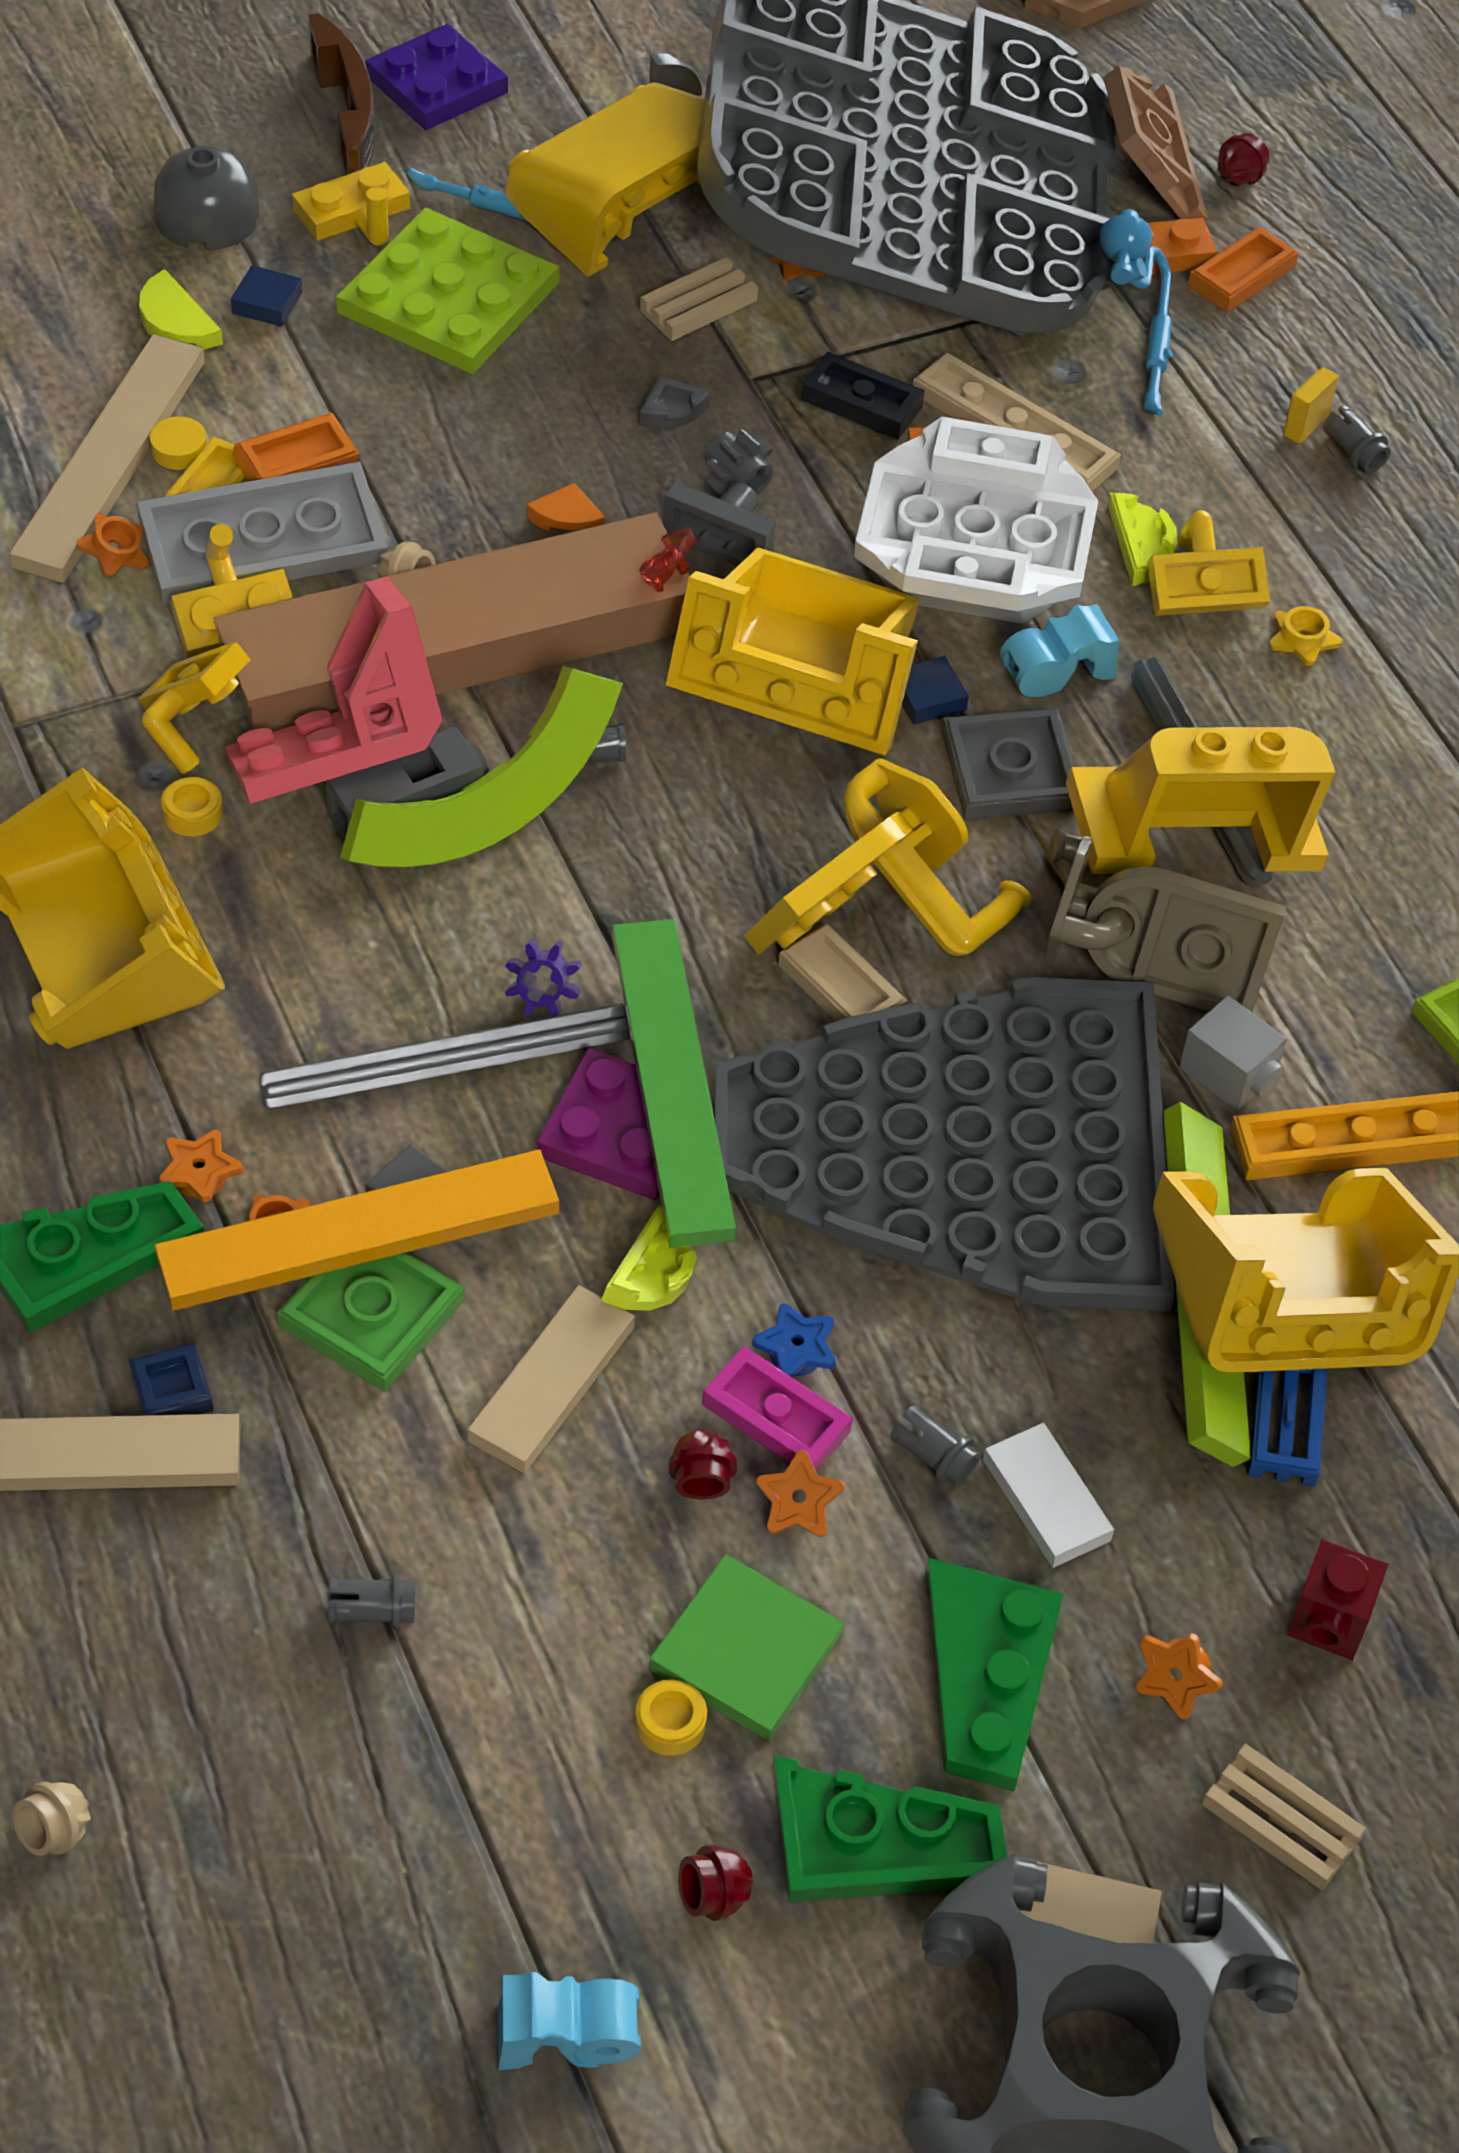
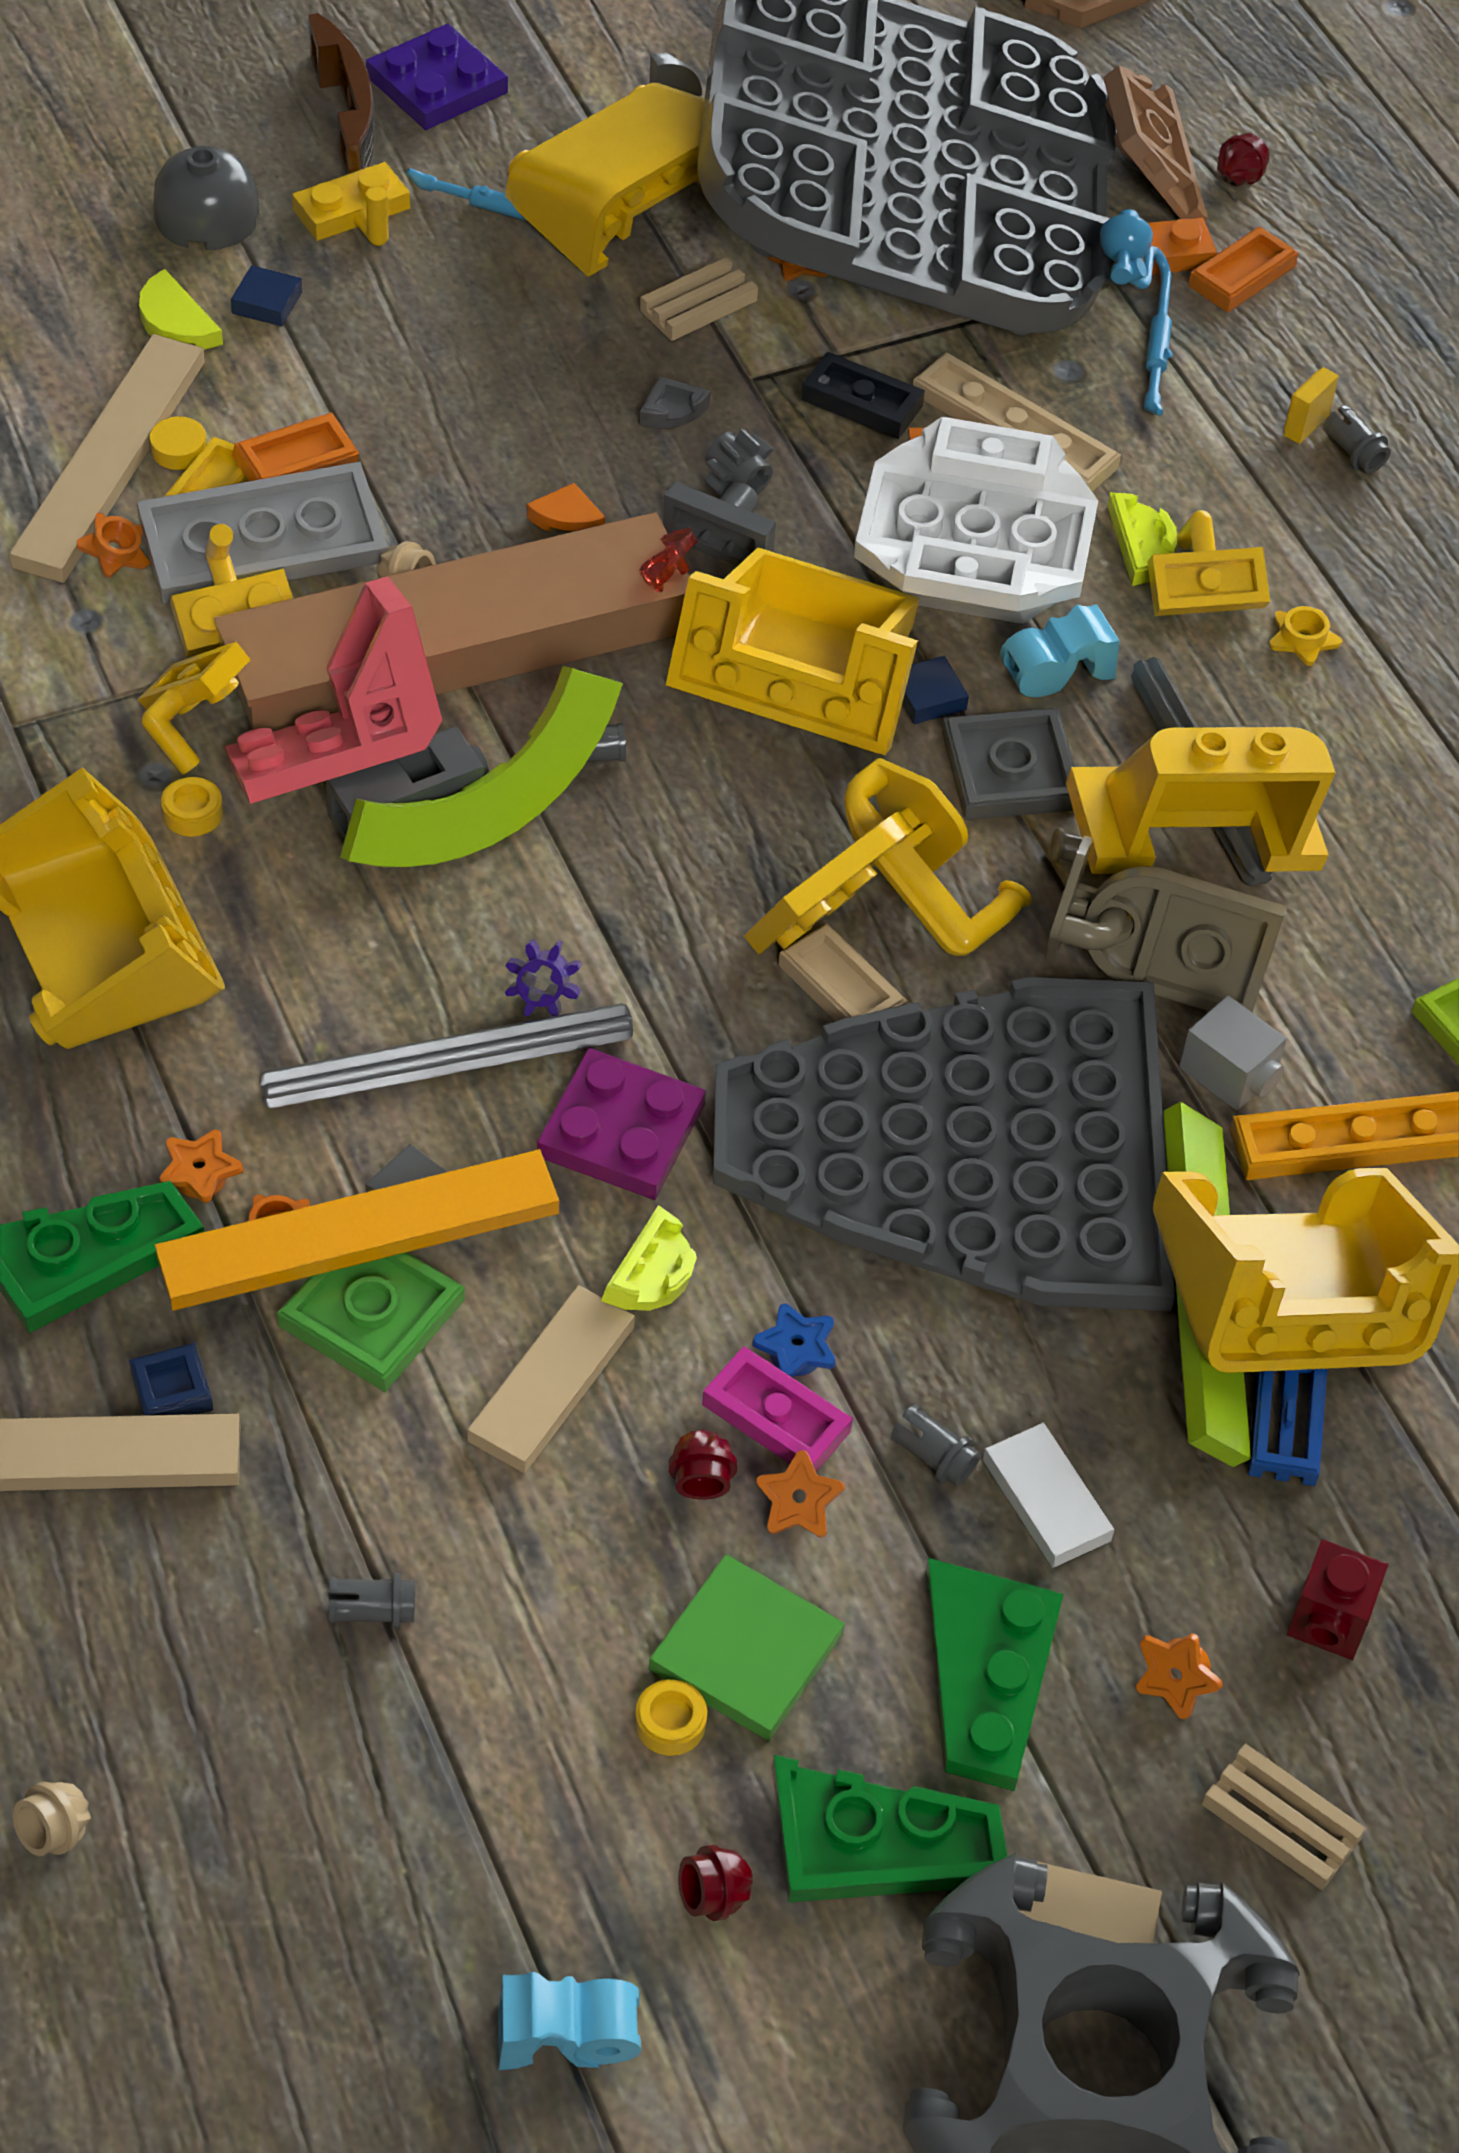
lime plate [336,207,560,375] -> none
bright green tile [612,919,736,1248] -> none

